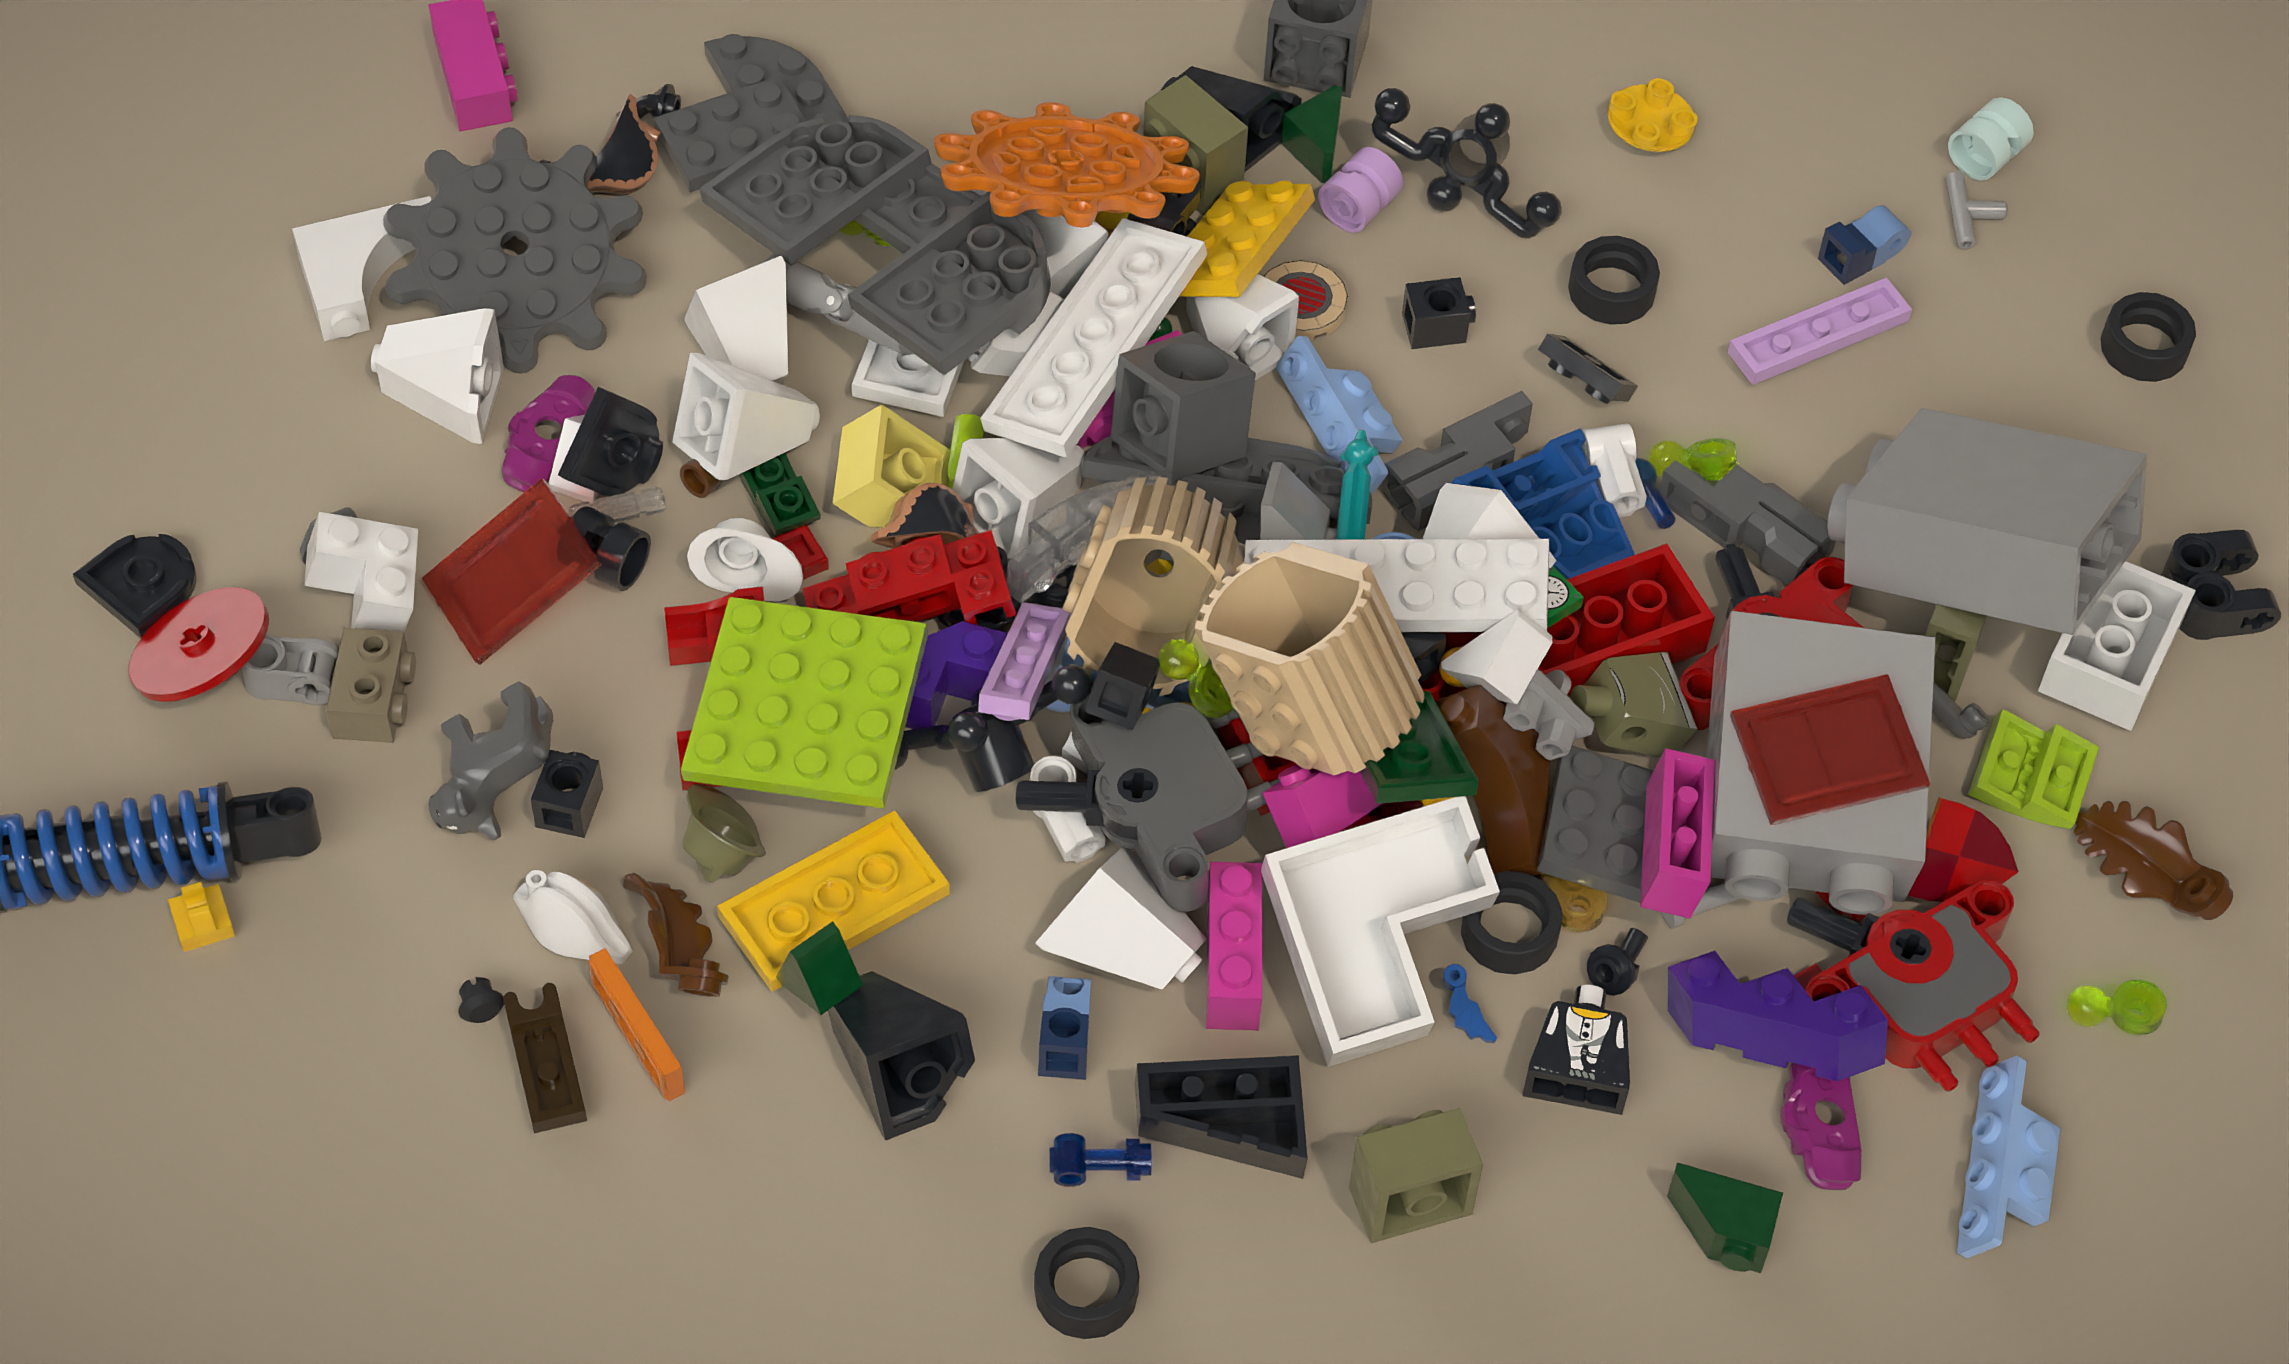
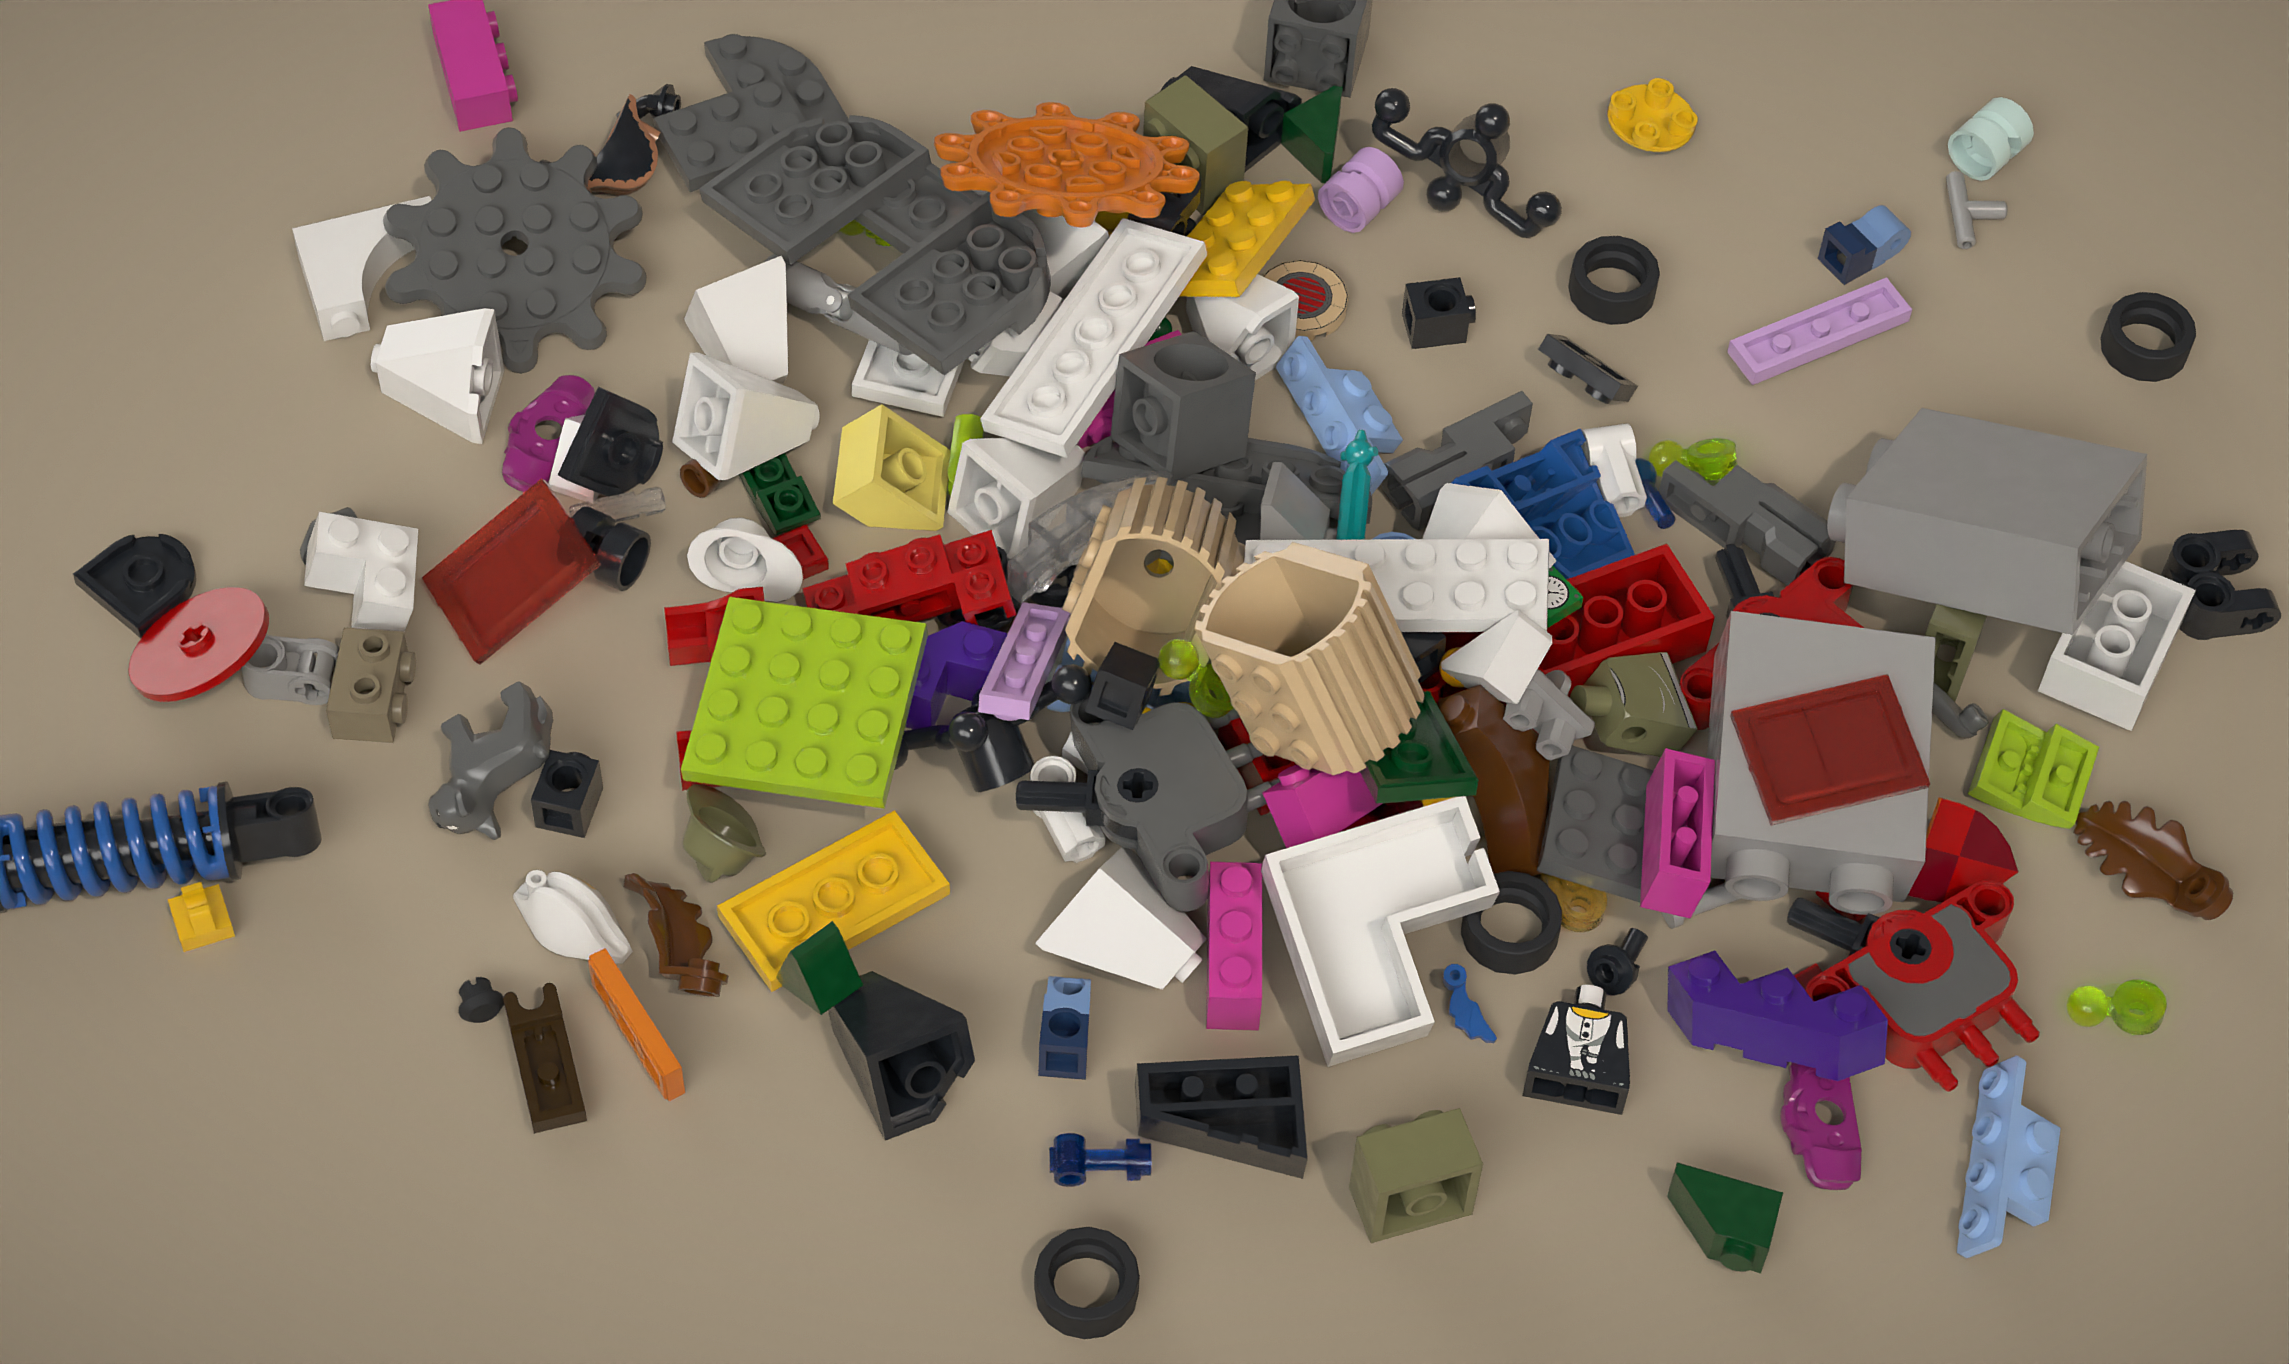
hat [871,483,979,549] -> none

